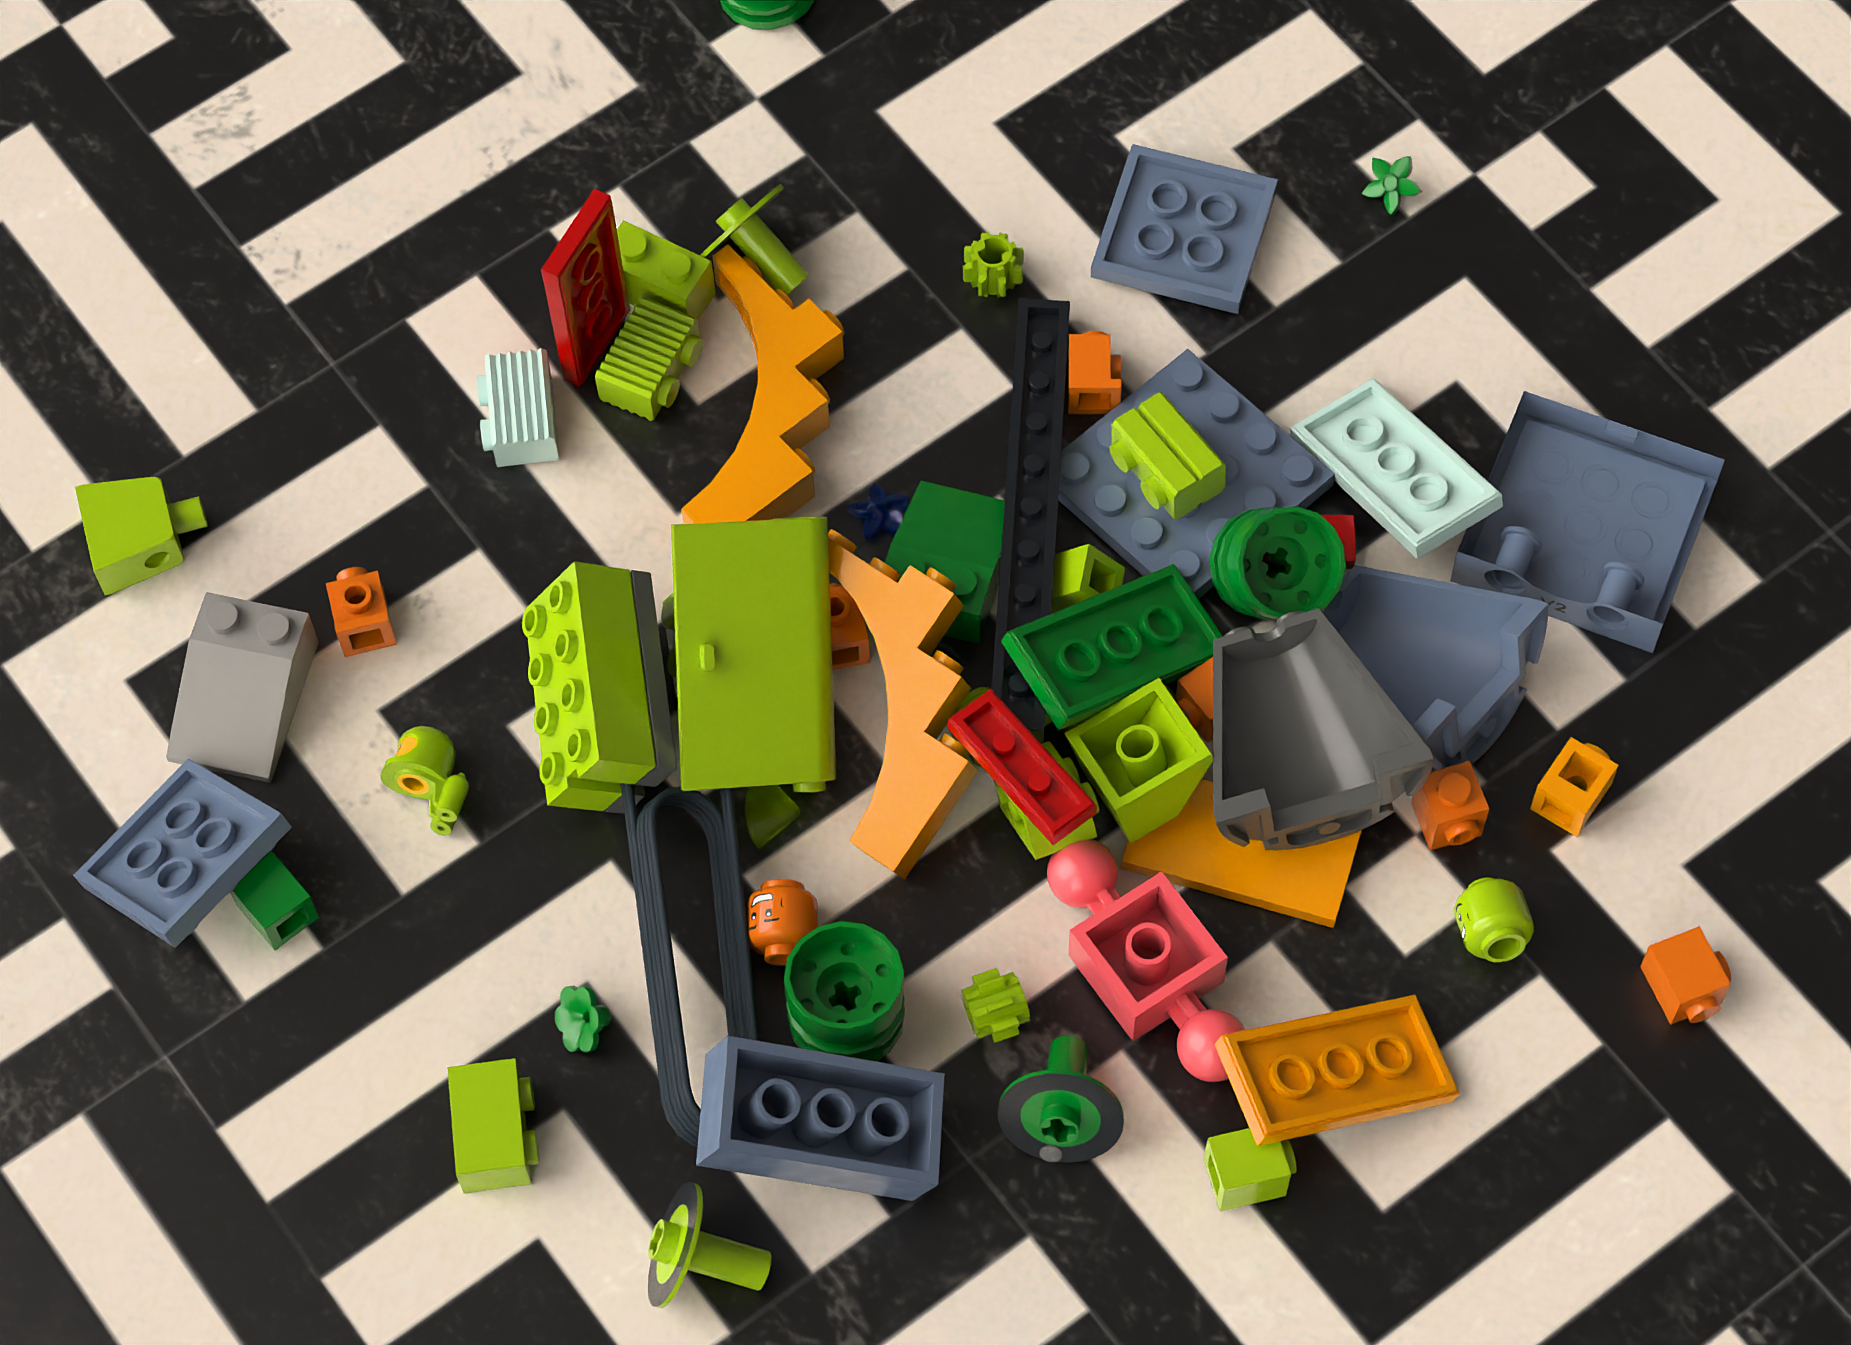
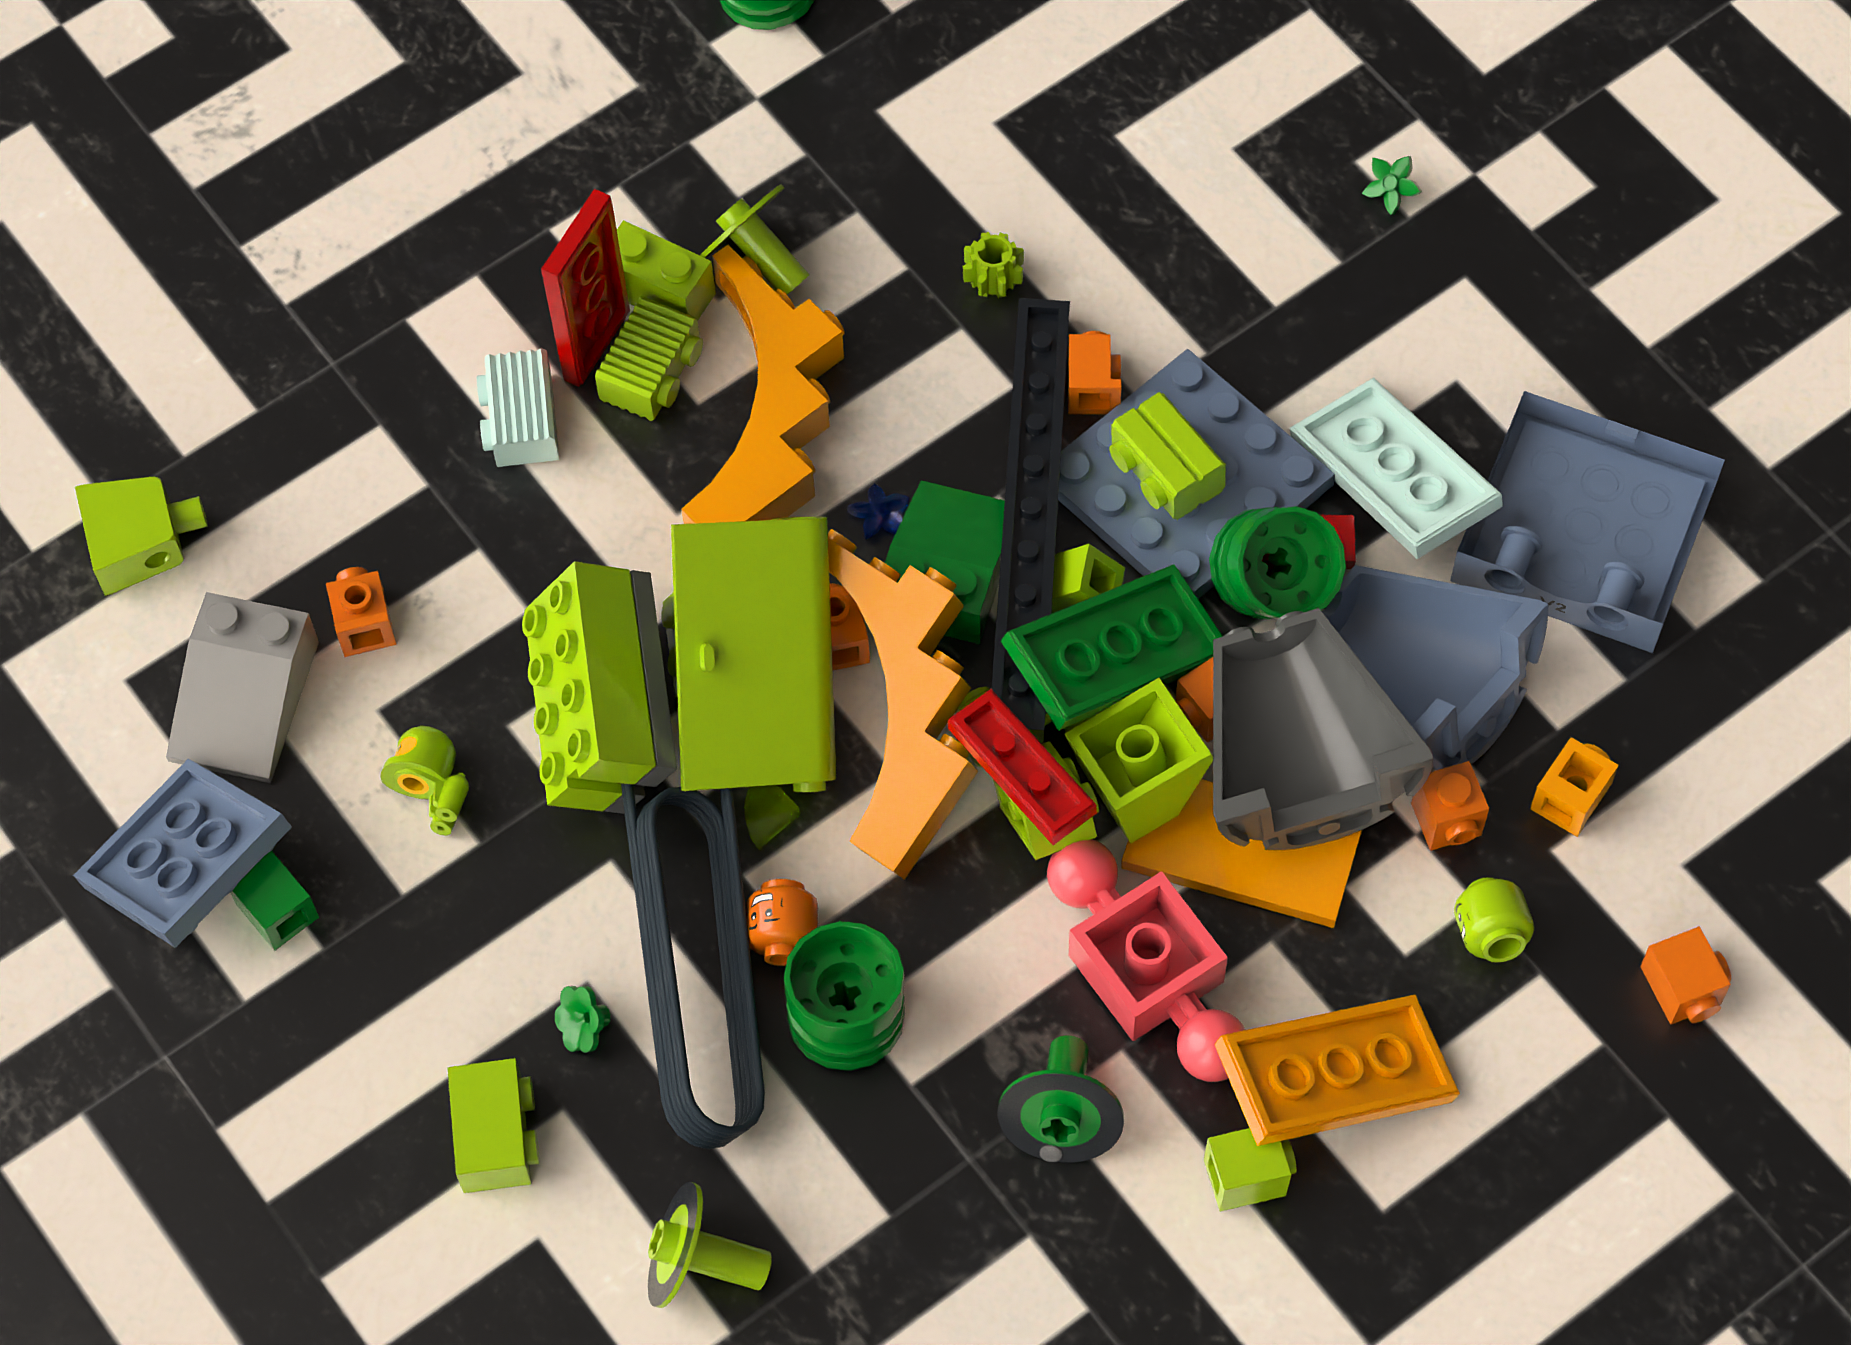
sand blue brick [696,1036,945,1201] -> none
lime gear [961,968,1030,1043] -> none
sand blue plate [1090,144,1278,314] -> none

